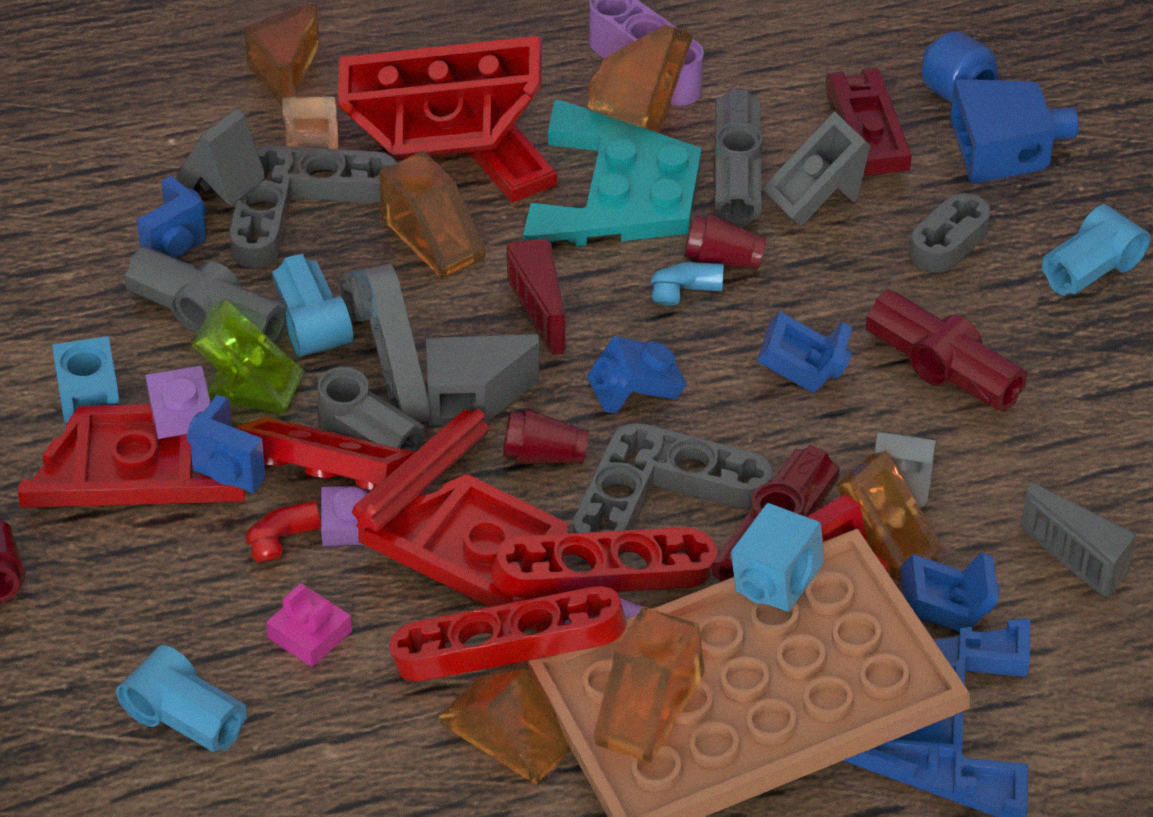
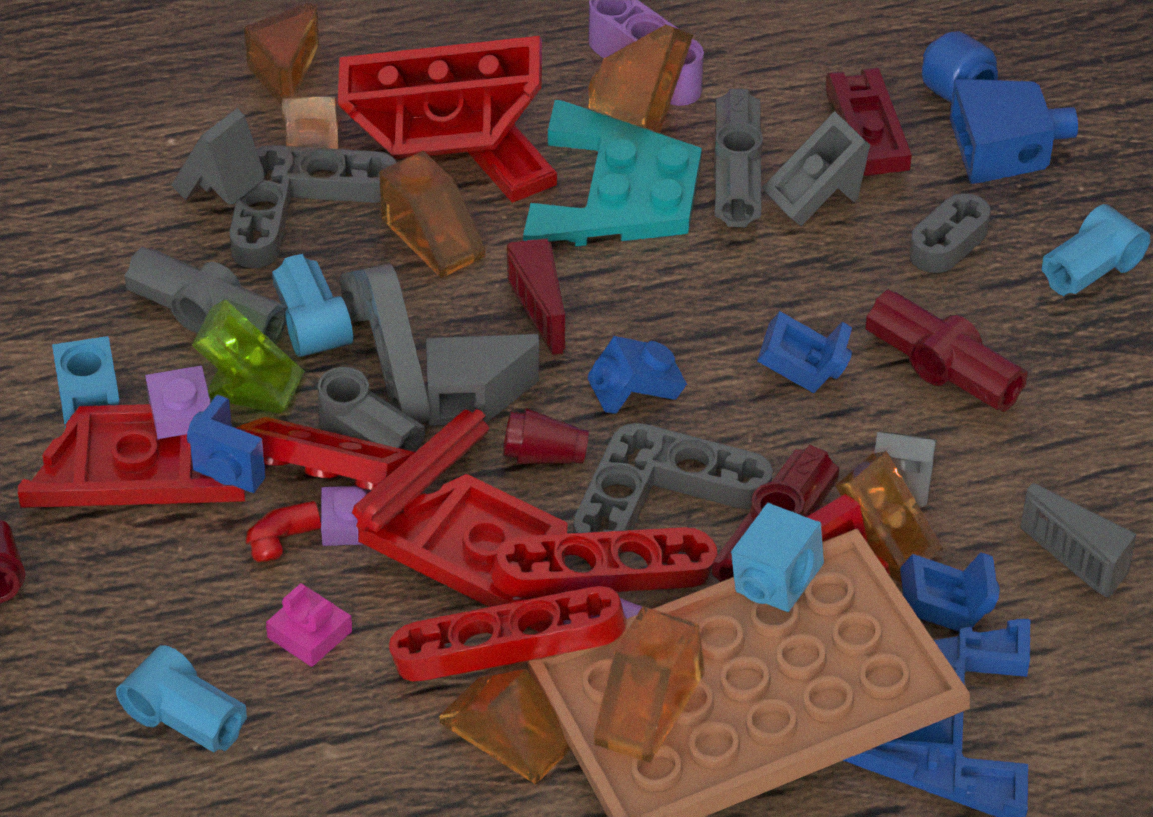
blue bracket [137,176,206,258] -> none
dark azure arm [650,262,724,306] -> none
dark red cone [684,213,766,269] -> none

